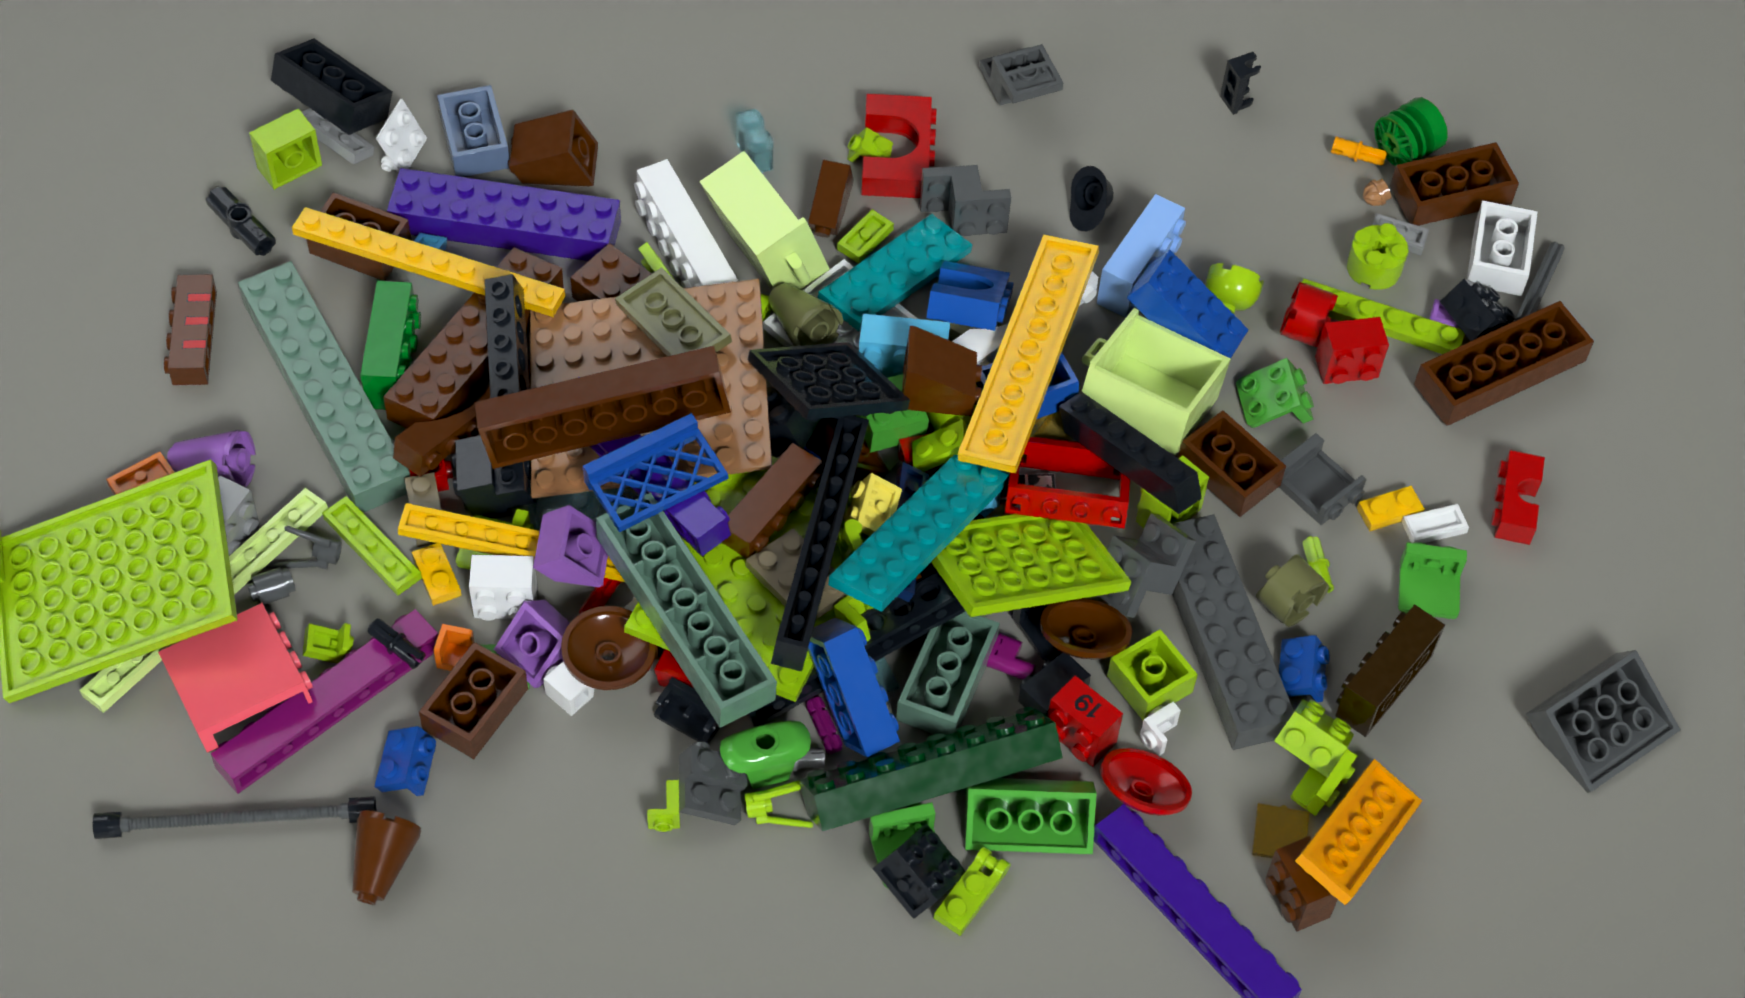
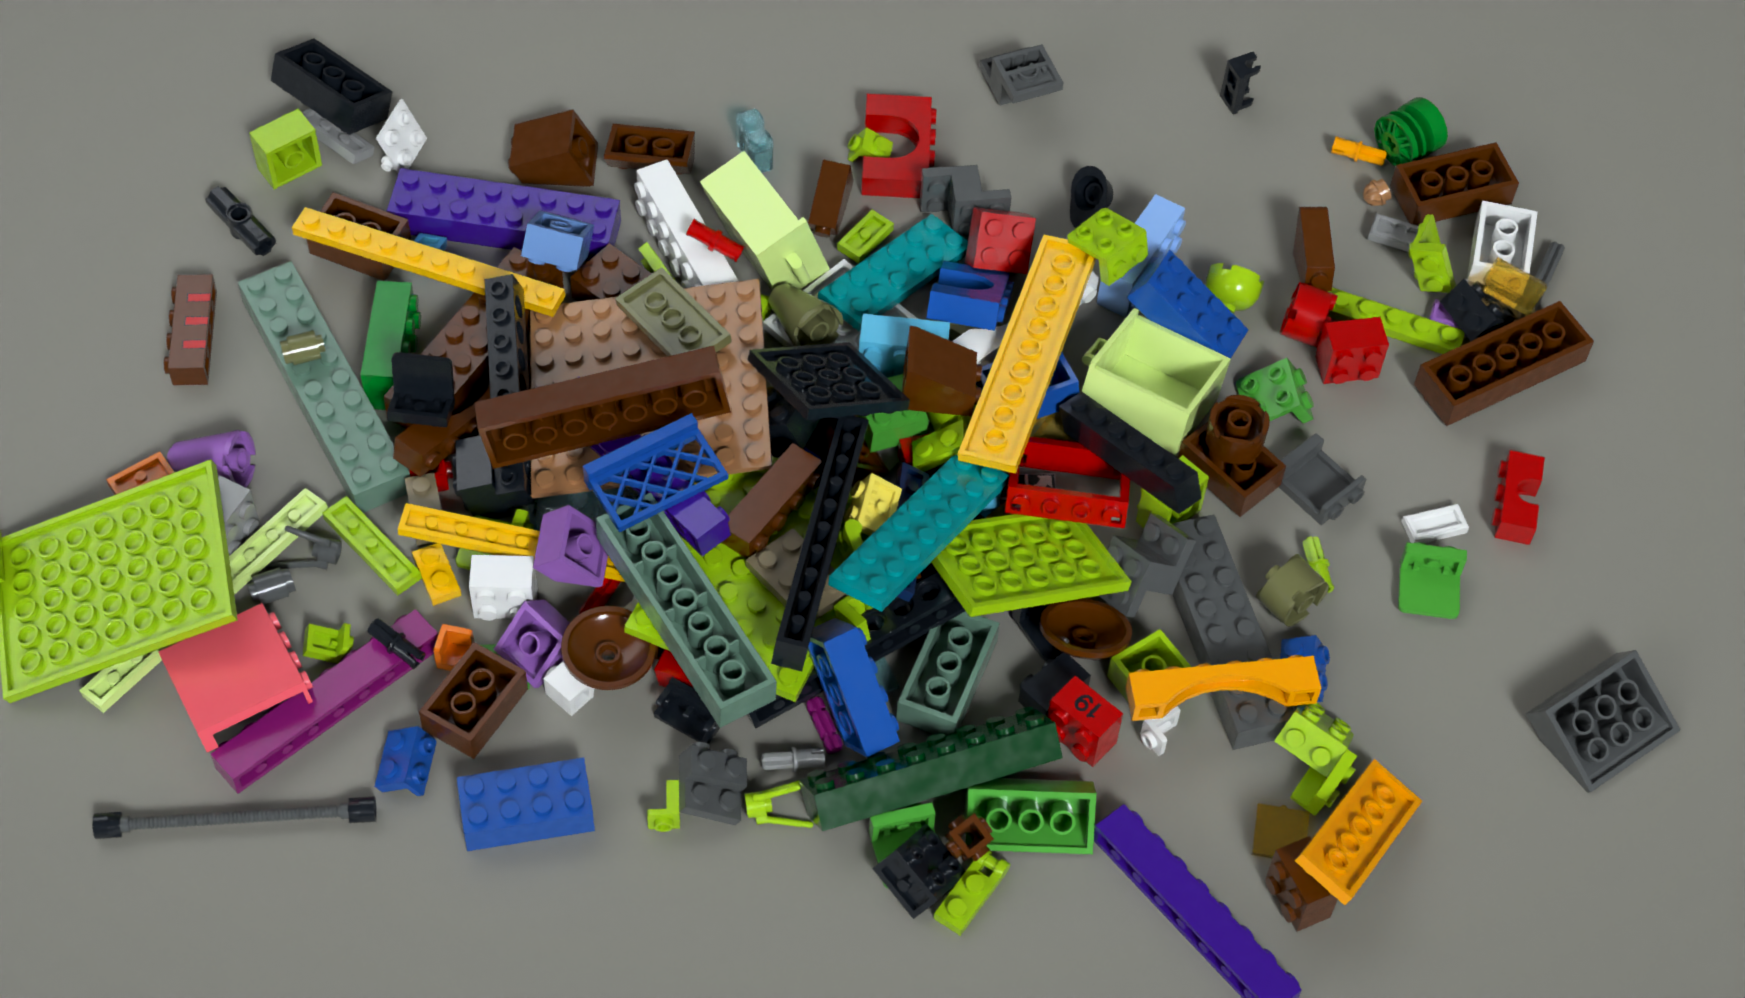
reddish brown cone [352,810,421,905] -> none
sand blue brick [437,85,509,177] -> none
bright green piece [720,720,811,789] -> none
magenta piece [987,634,1036,680] -> none
red dish [1100,748,1192,816] -> none
dark brown brick [1335,604,1445,737] -> none
lime brick [1347,223,1408,290] -> none
yellow plate [1357,486,1425,531] -> none
none -> olive brick [280,330,326,365]
none -> black bracket [387,352,455,427]
none -> blue brick [457,757,595,851]
none -> medium blue brick [521,211,594,272]
none -> reddish brown slope [604,124,695,175]
none -> red pin [686,218,745,262]
none -> reddish brown brick [944,813,994,862]
none -> red brick [965,207,1036,274]
none -> lime bracket [1067,208,1148,286]
none -> light orange arch [1125,655,1322,721]
none -> reddish brown brick [1205,395,1270,464]
none -> reddish brown slope [1293,207,1335,291]
none -> lime bracket [1408,214,1456,293]
none -> clear yellow panel [1482,257,1547,316]

